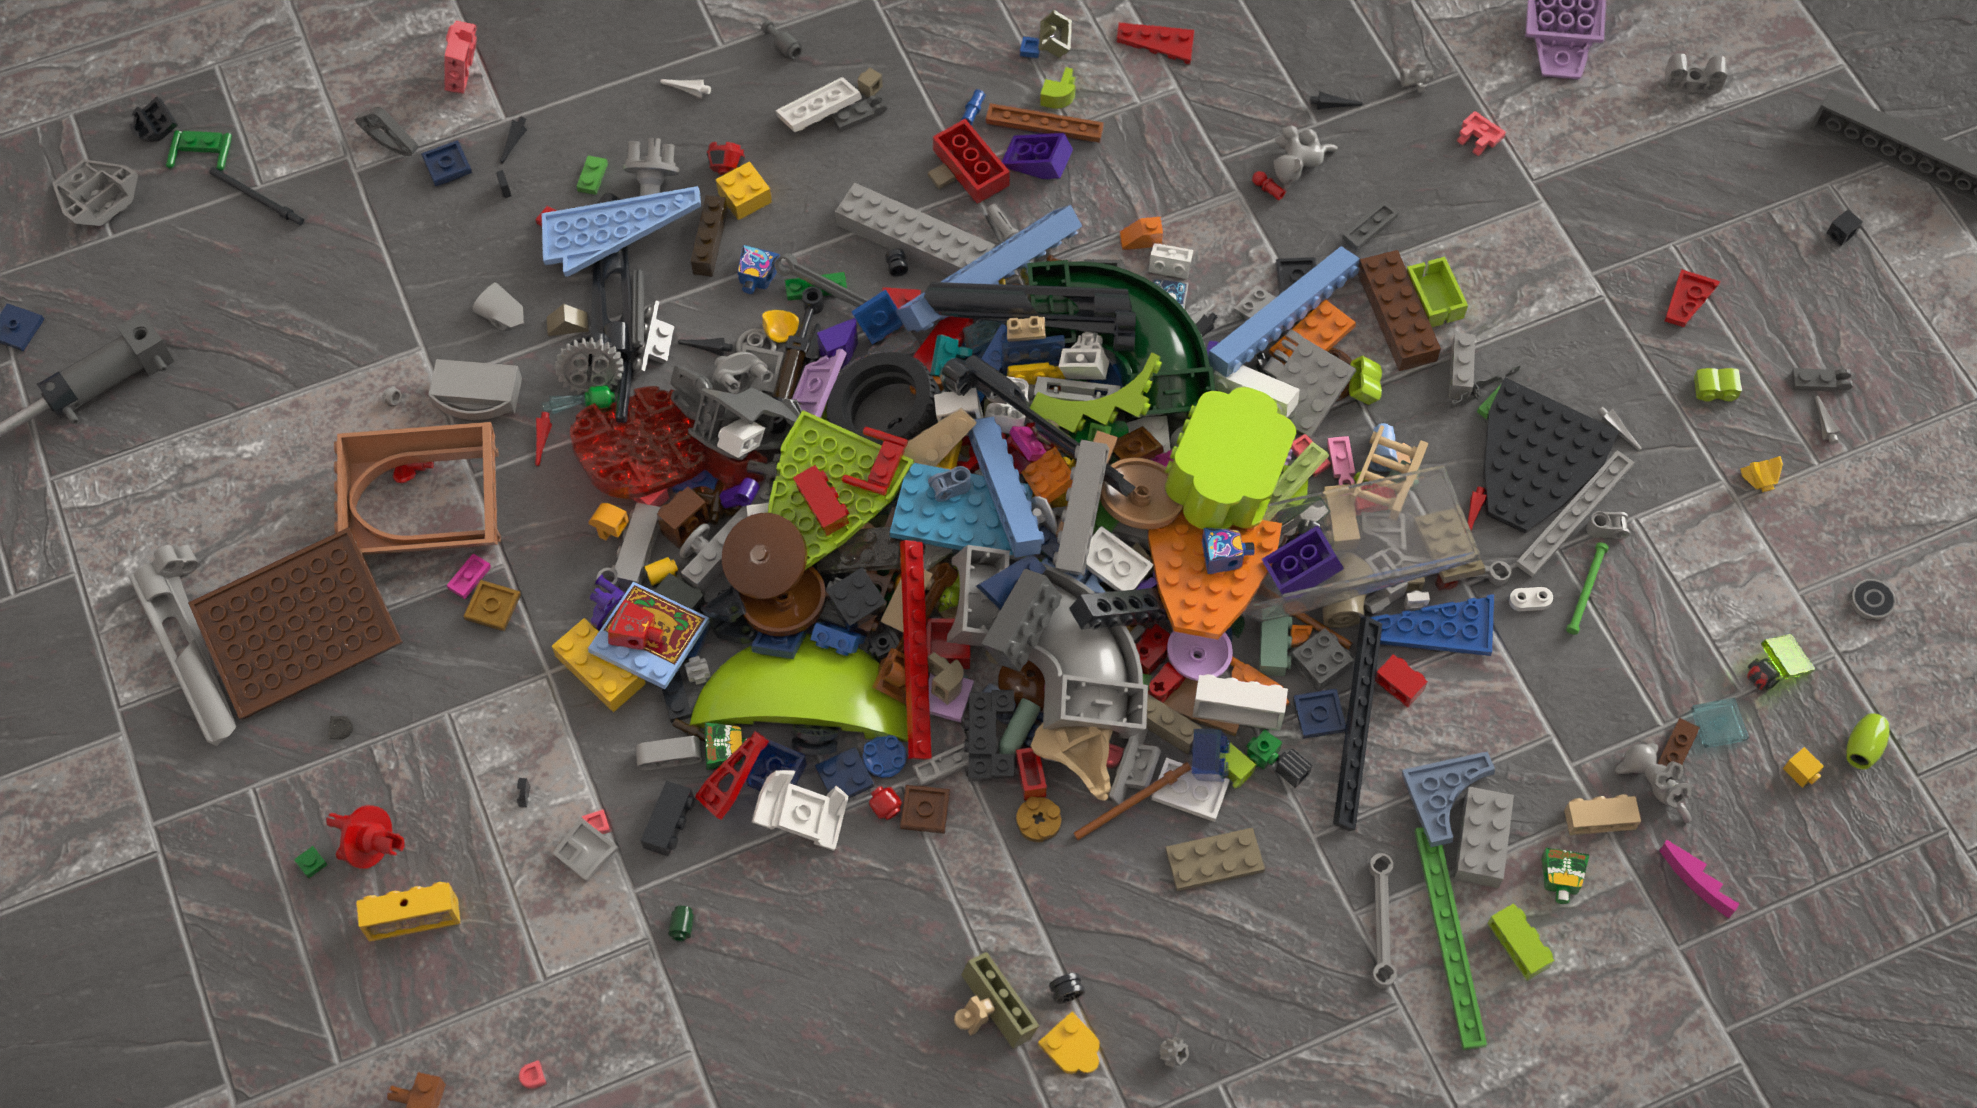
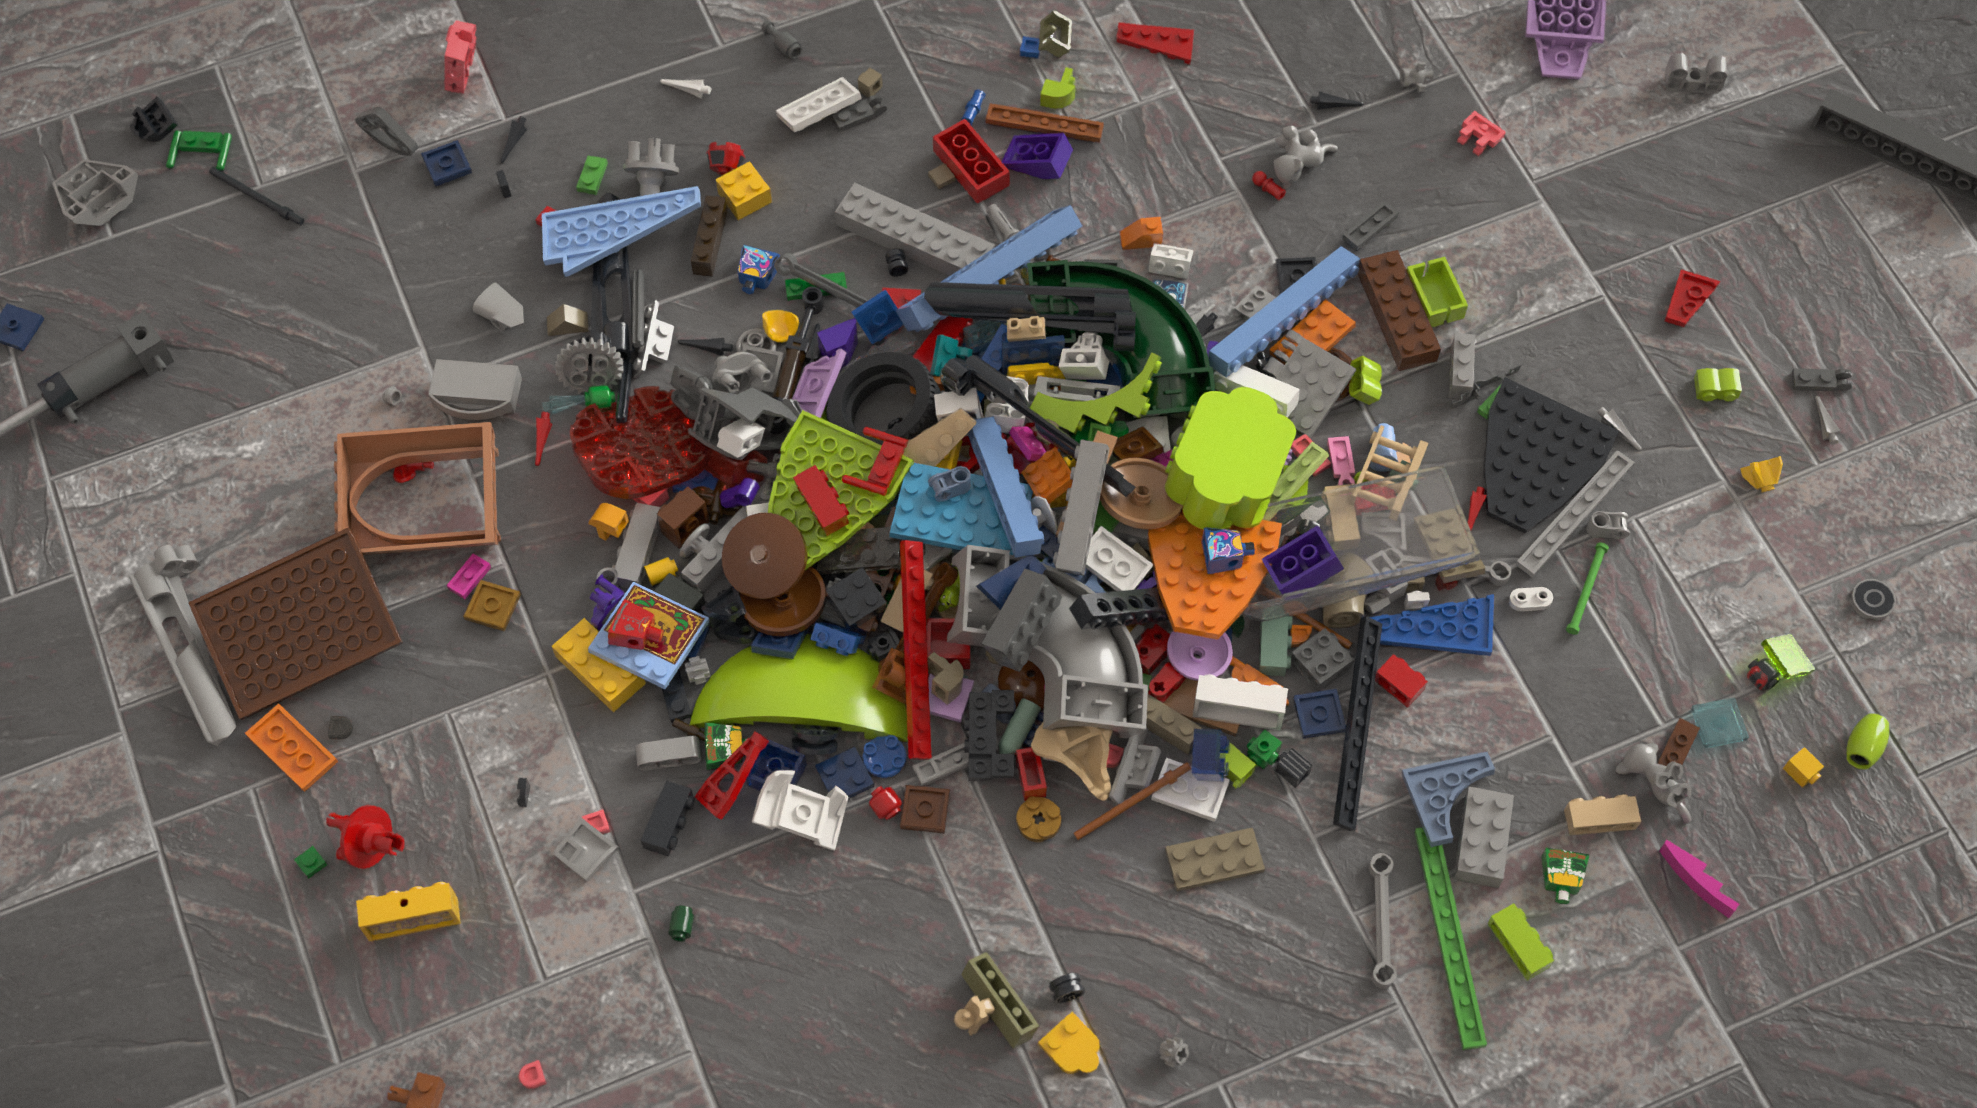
black brick [1826,209,1863,246] -> none
none -> orange plate [245,703,338,792]

